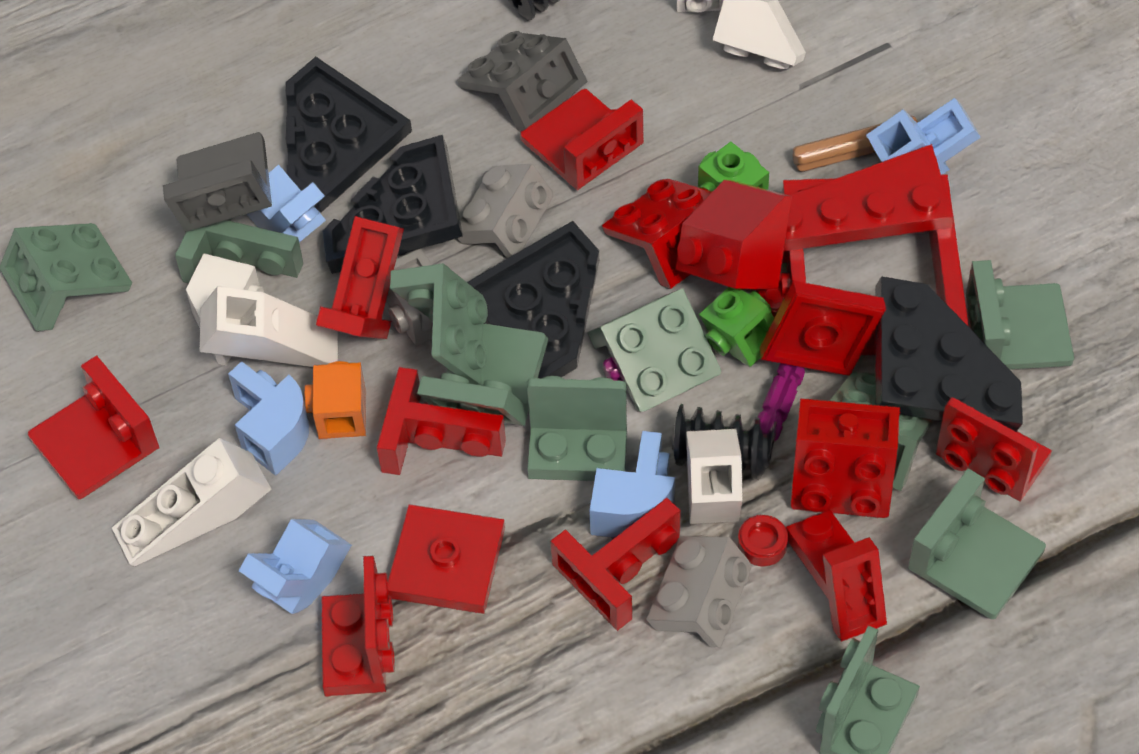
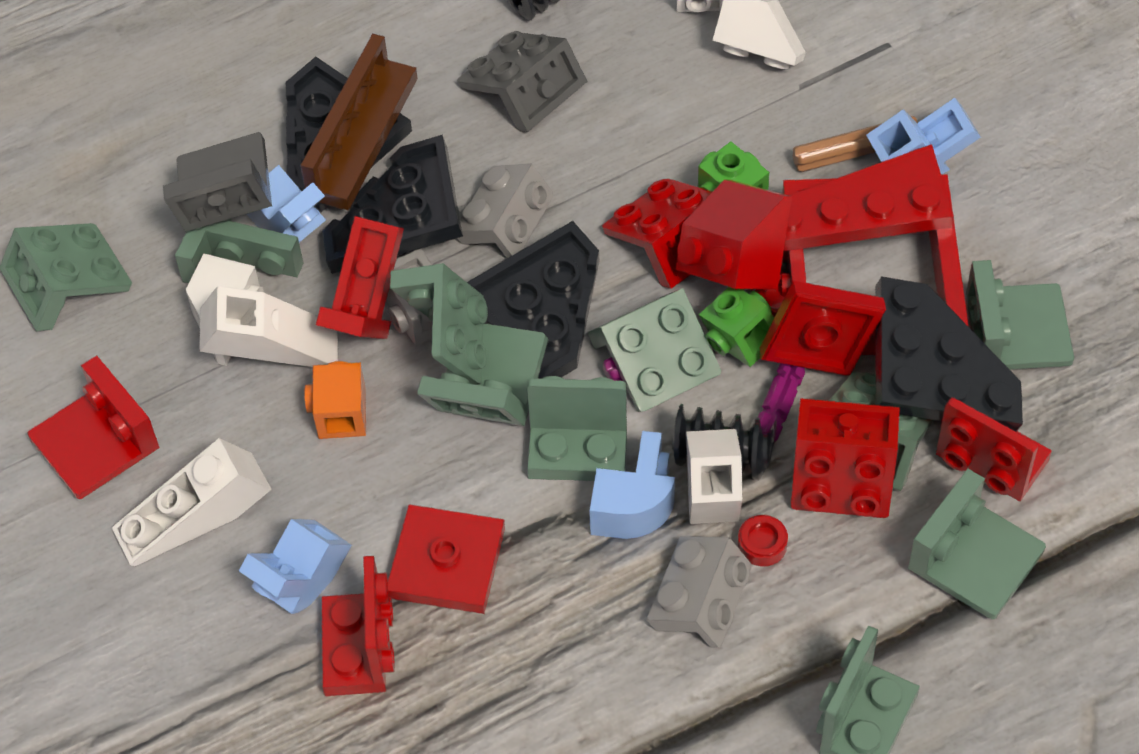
light blue brick [228,361,309,476] -> none
red bracket [377,367,506,475] -> none
red bracket [521,89,644,191] -> none
red bracket [550,498,680,631] -> none
red bracket [786,510,887,642] -> none
none -> reddish brown fence [300,33,418,211]

